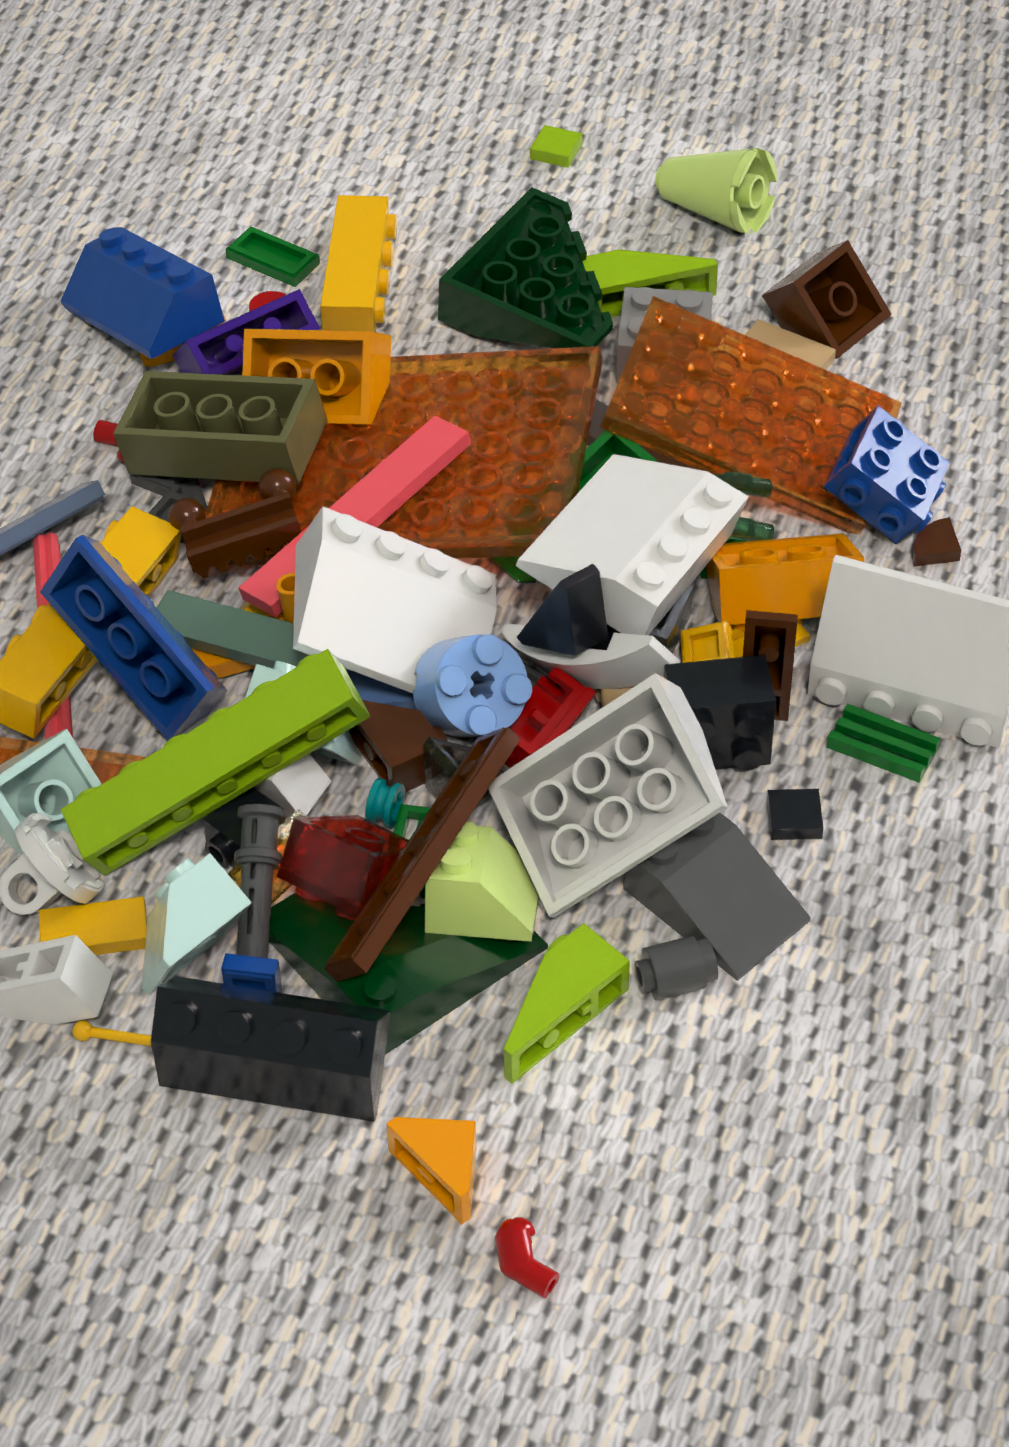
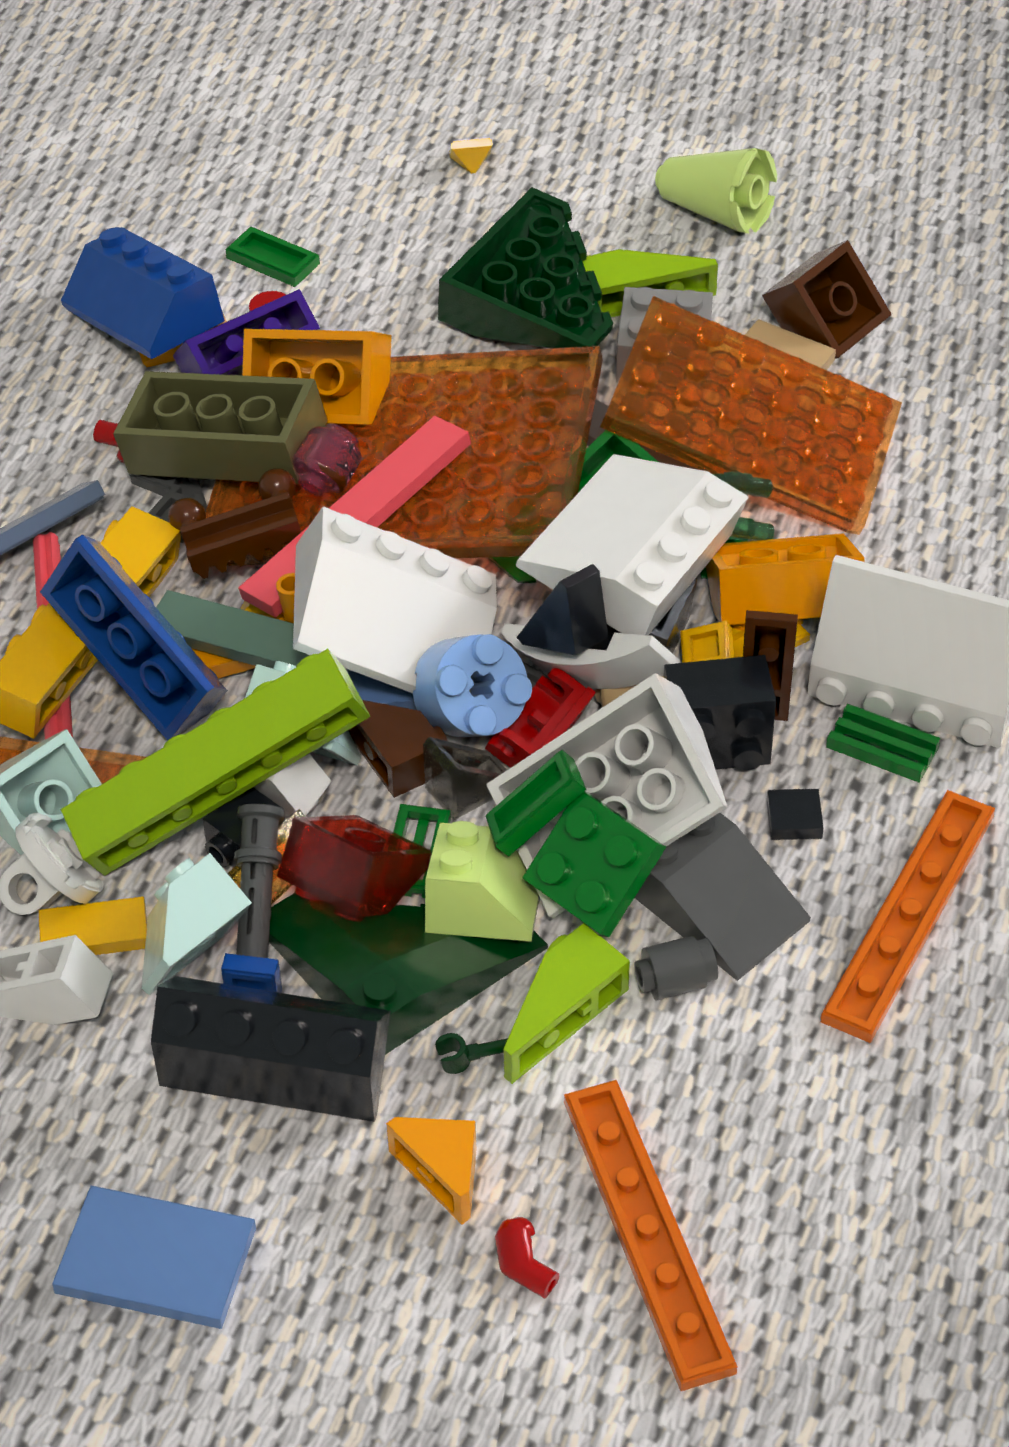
yellow hinge [72,1020,152,1047] -> none
yellow brick [320,195,397,332] -> none
reddish brown tile [324,726,520,982] -> none
teal bush [365,778,405,829] -> none
lime tile [530,125,582,168] -> none
blue brick [824,405,950,544] -> none
reddish brown tile [912,517,962,567] -> none
none -> medium blue tile [52,1185,256,1329]
none -> clear pink head [293,423,362,496]
none -> dark green hand [435,1033,508,1074]
none -> yellow slope [449,138,493,174]
none -> green tile [485,750,586,857]
none -> green plate [522,791,666,937]
none -> orange tile [564,1080,738,1391]
none -> orange tile [820,790,995,1043]

